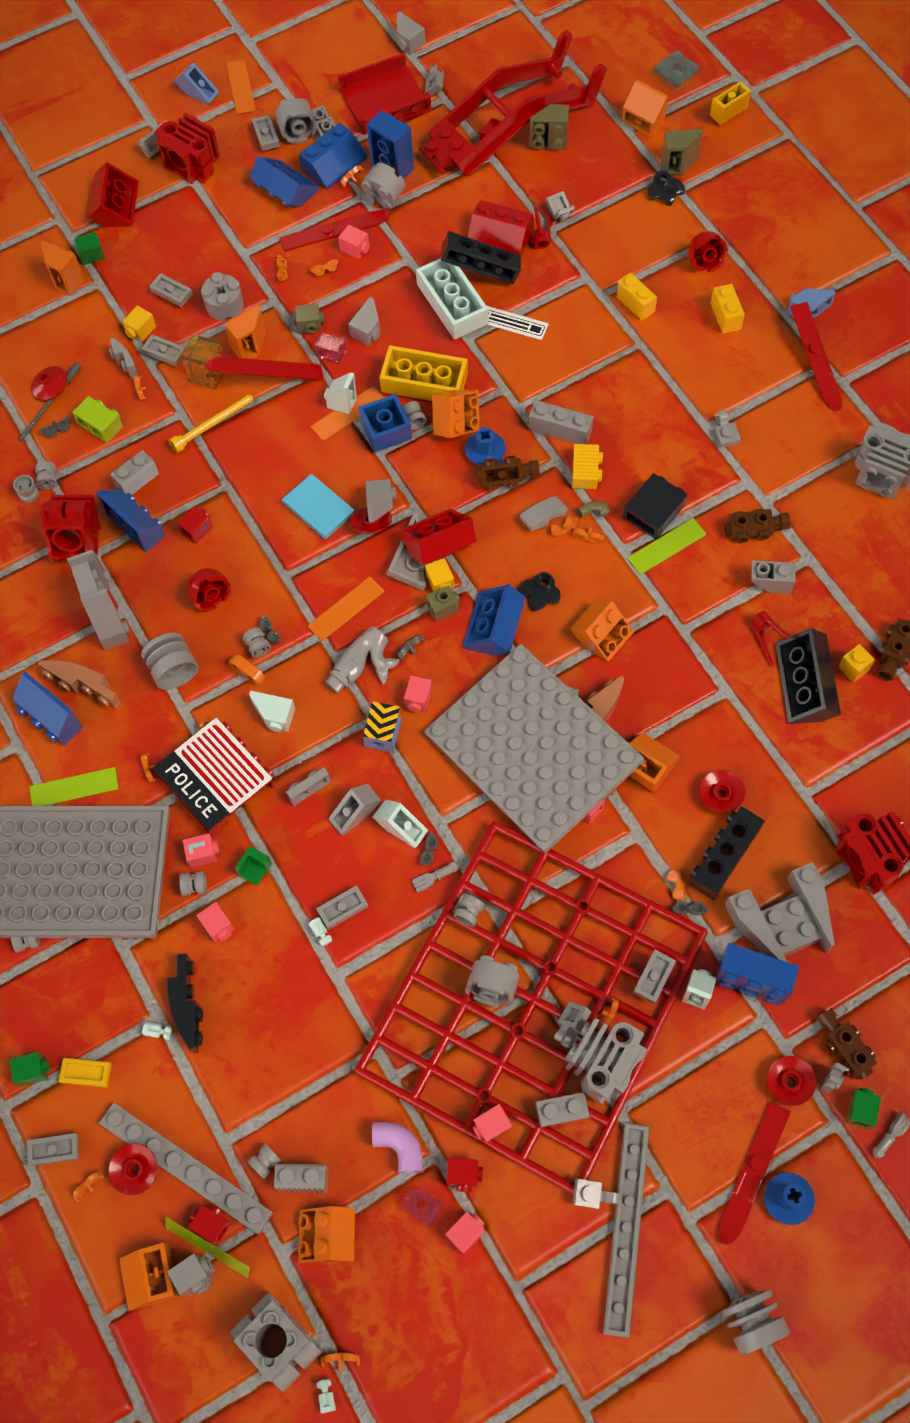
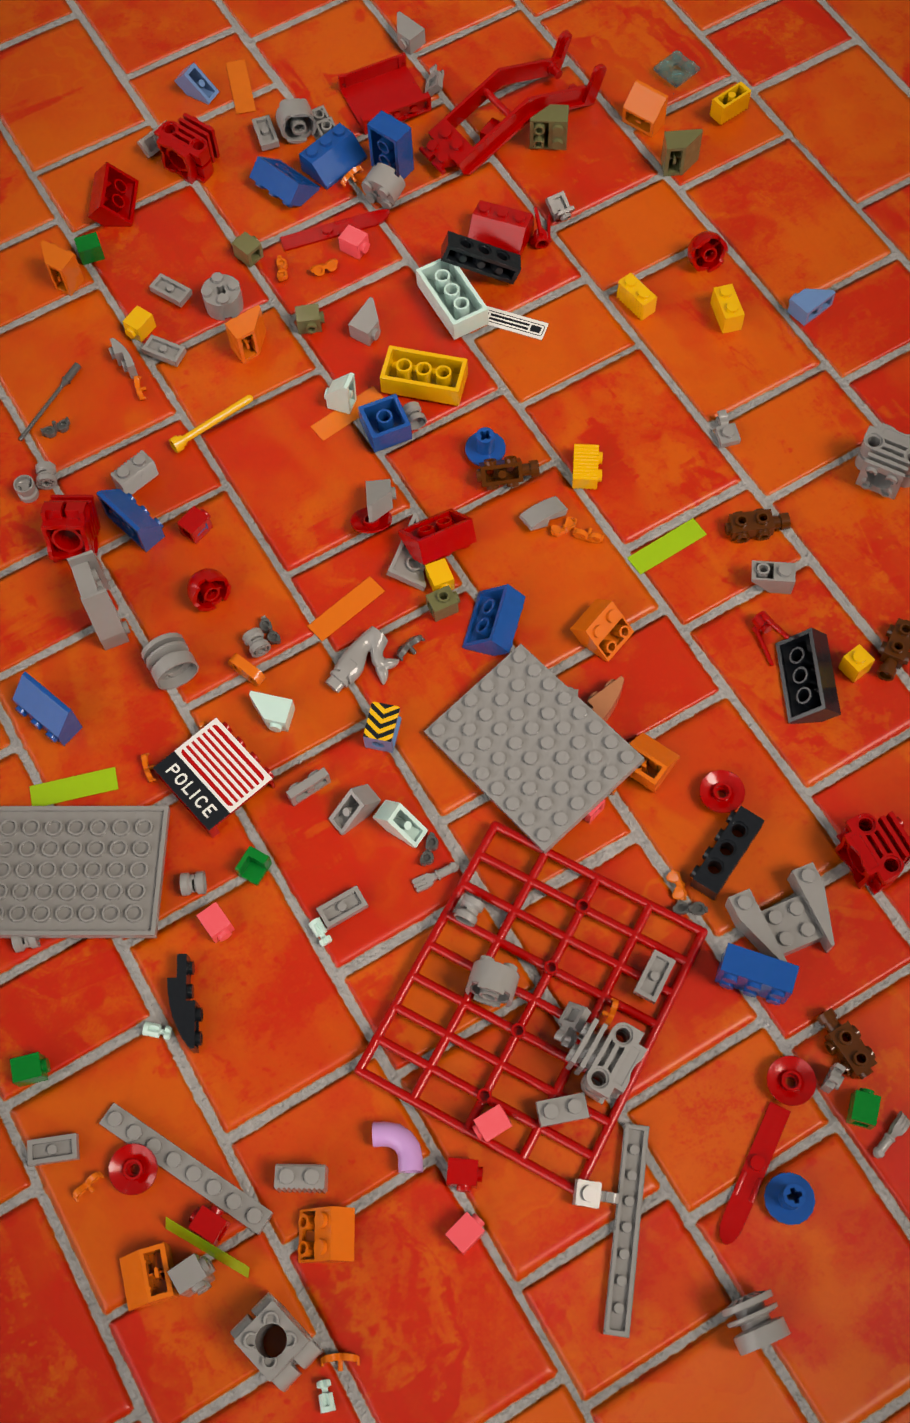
red dish [31,366,68,401] -> none
nougat slope [38,660,121,709] -> none
yellow tile [58,1058,112,1088] -> none
lime brick [72,396,123,443] -> none
clear yellow piece [181,334,224,390] -> none
coral brick [183,833,220,868] -> none
red piece [205,357,324,381] -> none
light grey wheel [247,1143,282,1179] -> none
medium azure tile [282,474,355,540] -> none
clear pink brick [315,333,347,365] -> none
clear pink brick [403,1187,444,1228] -> none
coral brick [404,676,433,713] -> none
orange slope [432,389,479,438] -> none
black plate [518,572,561,611] -> none
light grey brick [528,400,594,444] -> none
olive arm [577,501,610,517] -> none
black brick [623,473,688,540] -> none
black plate [648,170,685,206] -> none
light aqua slope [682,969,716,1010] -> none
red piece [790,302,842,411] -> none
none -> olive brick [232,232,264,268]

